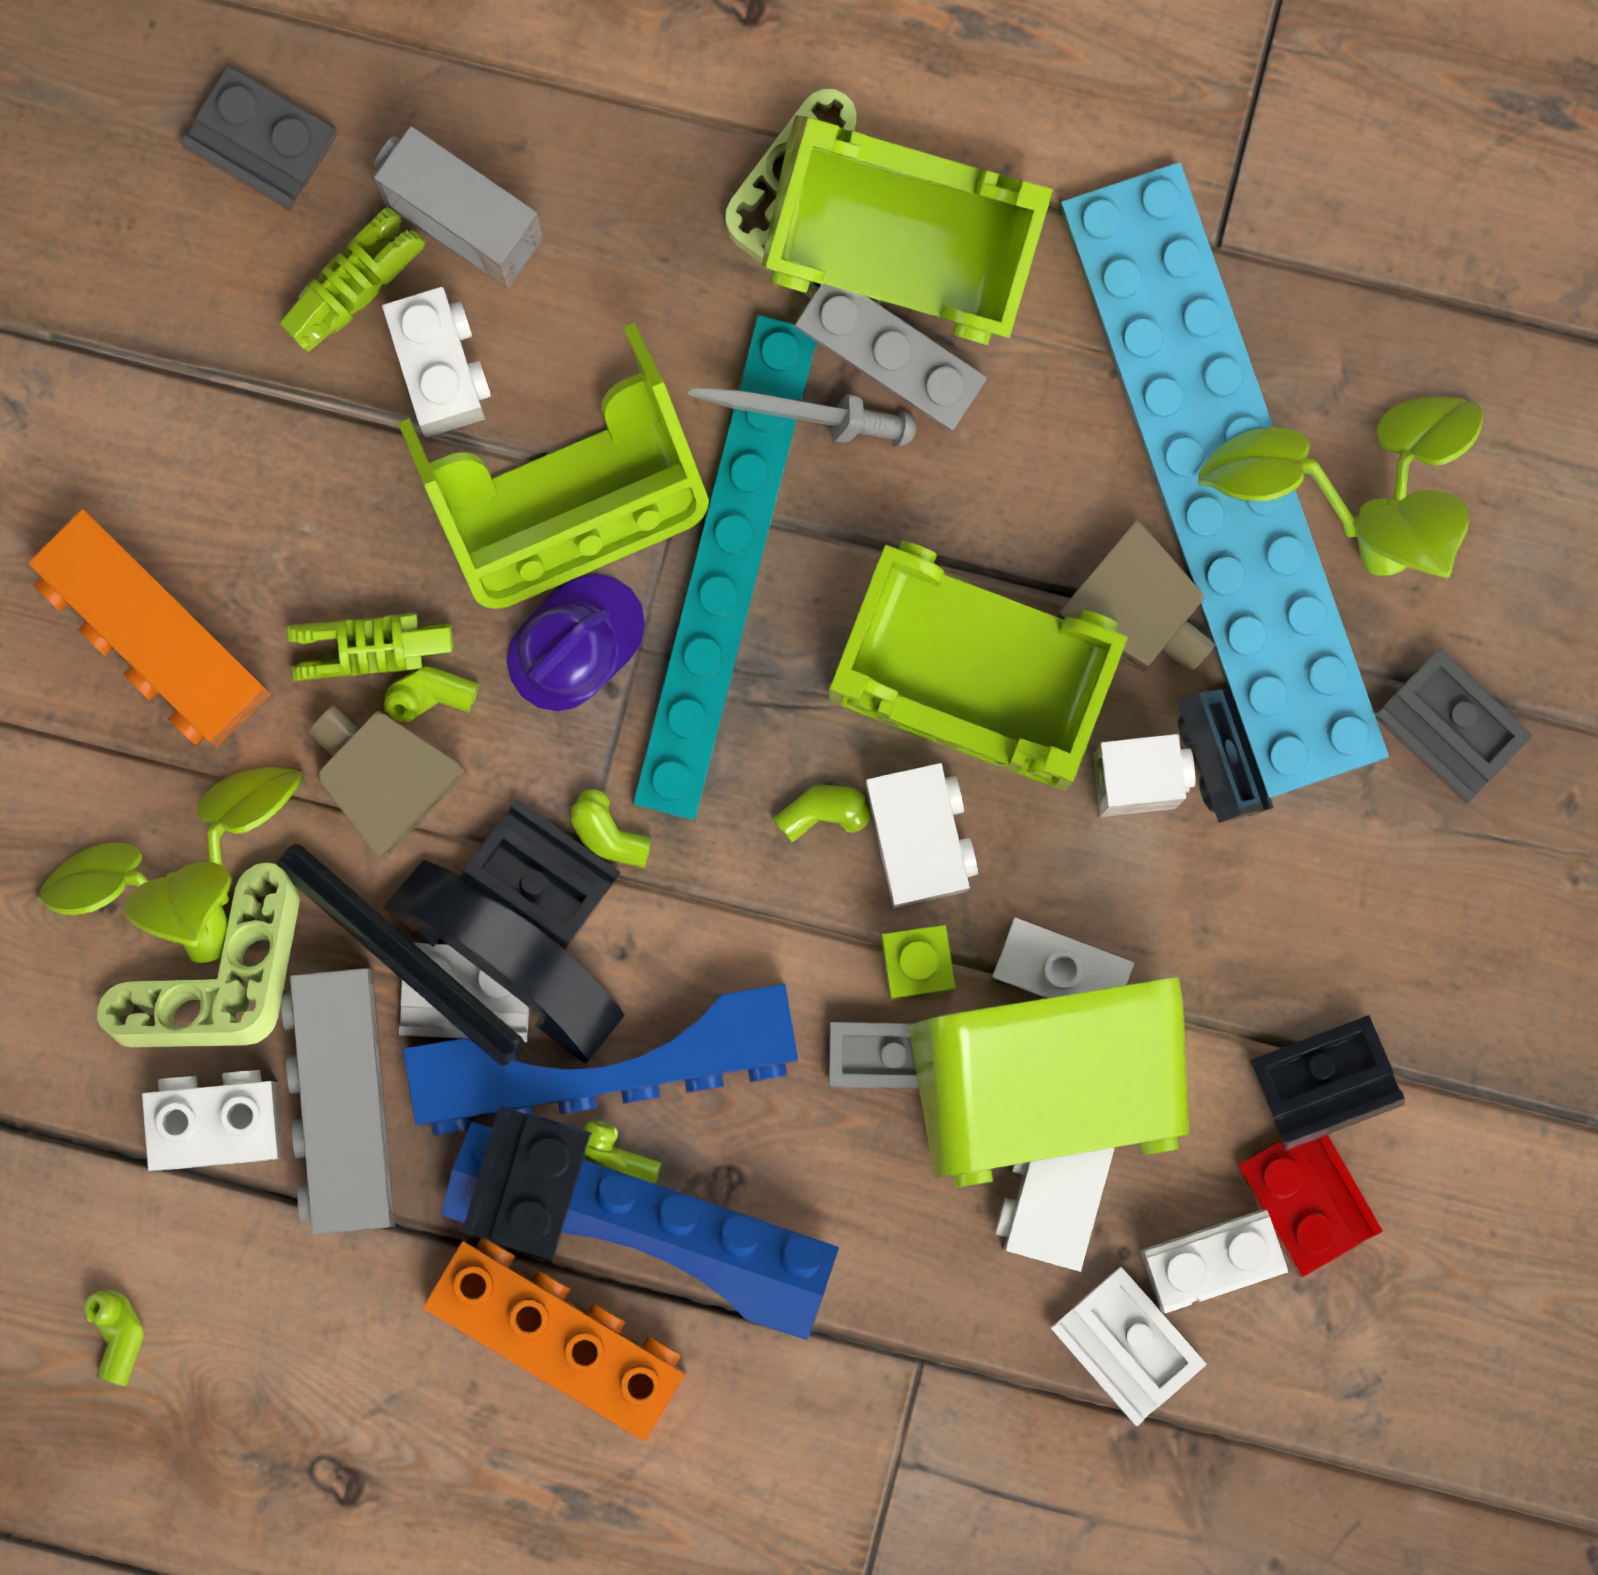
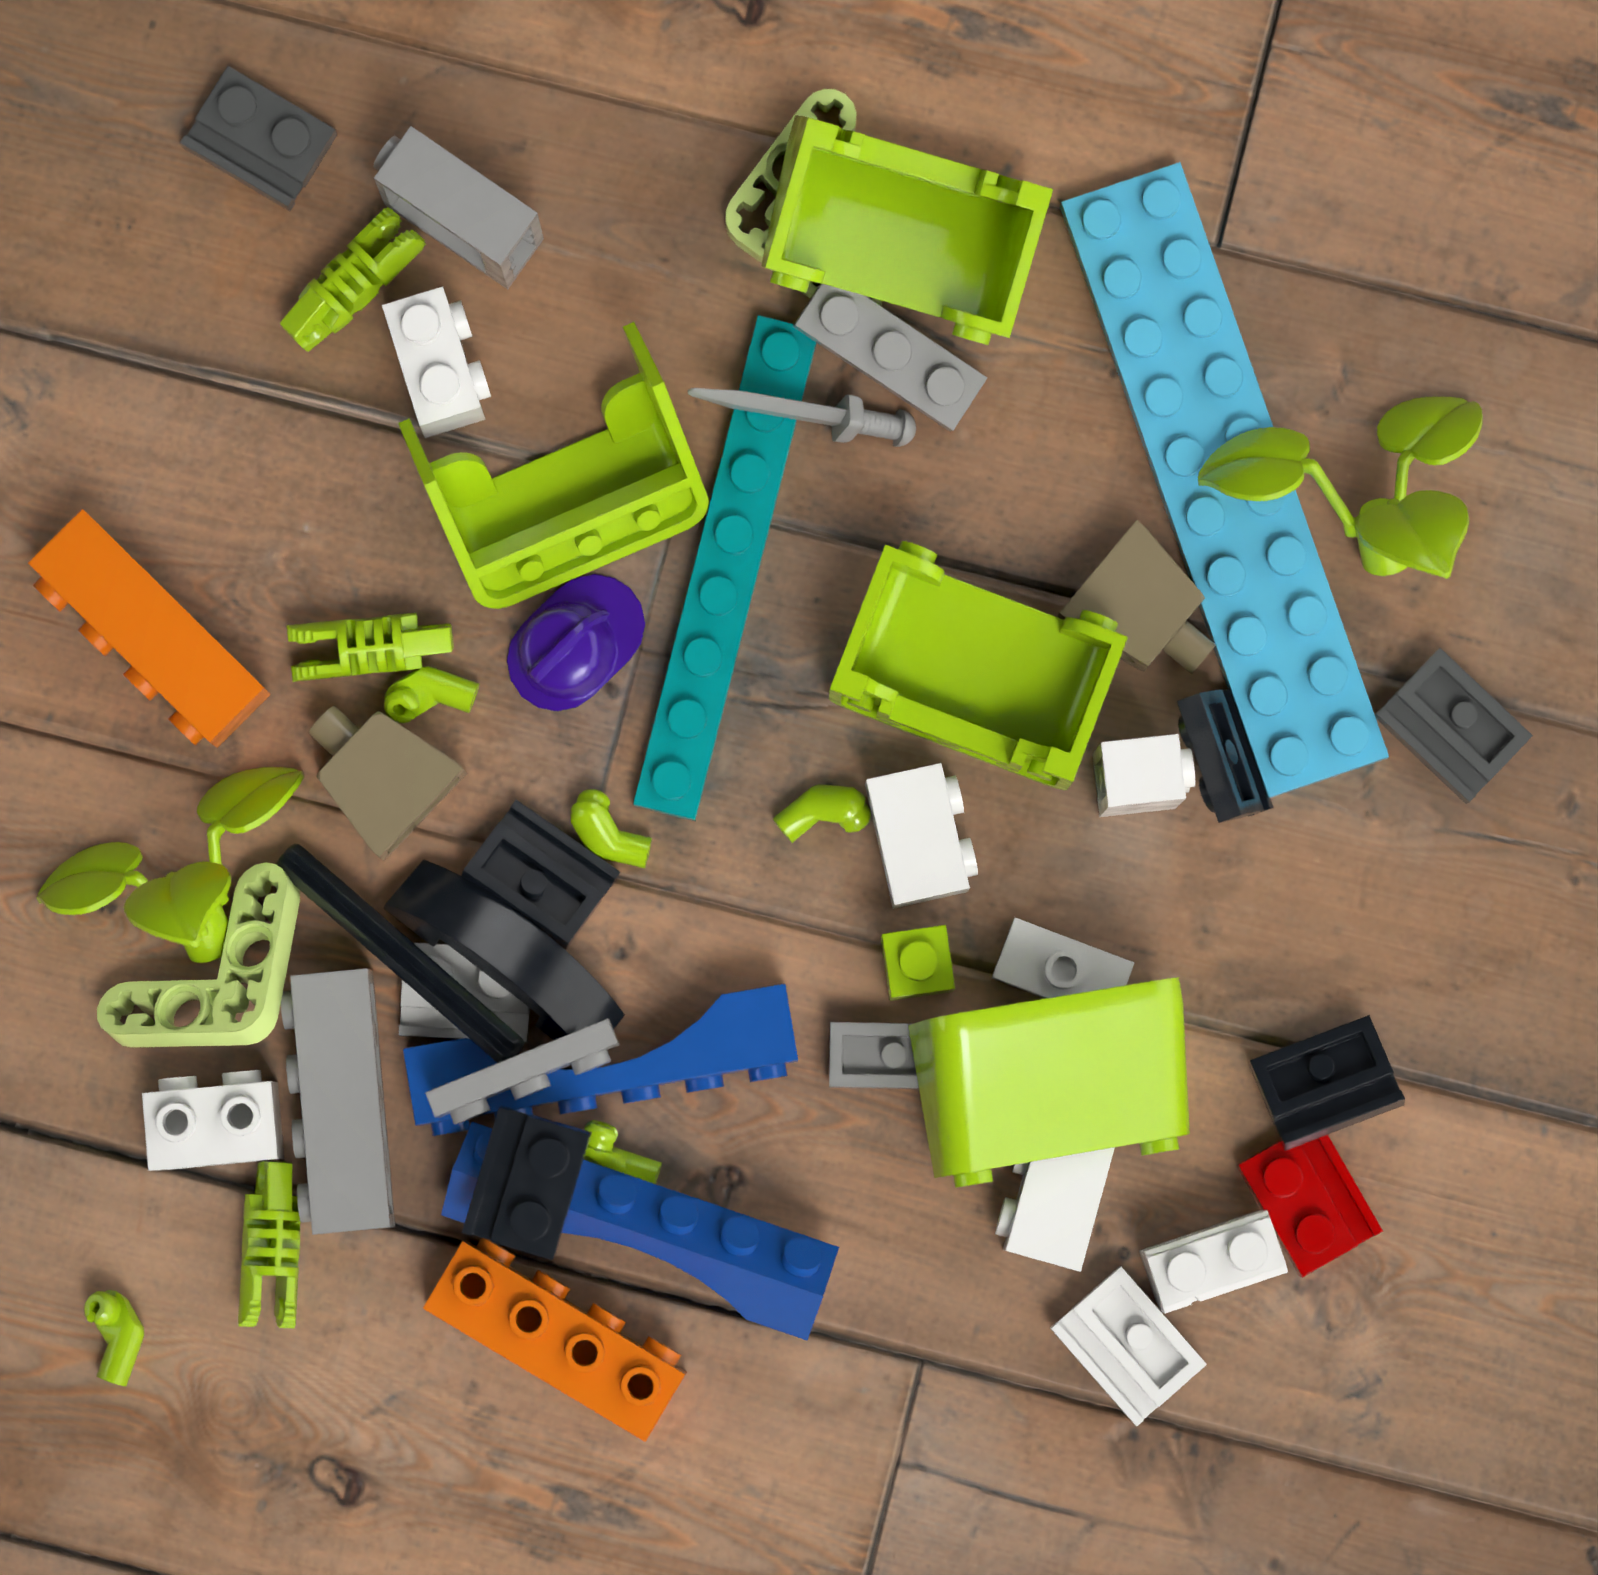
none -> lime hinge [238,1161,301,1329]
none -> light grey plate [426,1019,620,1125]

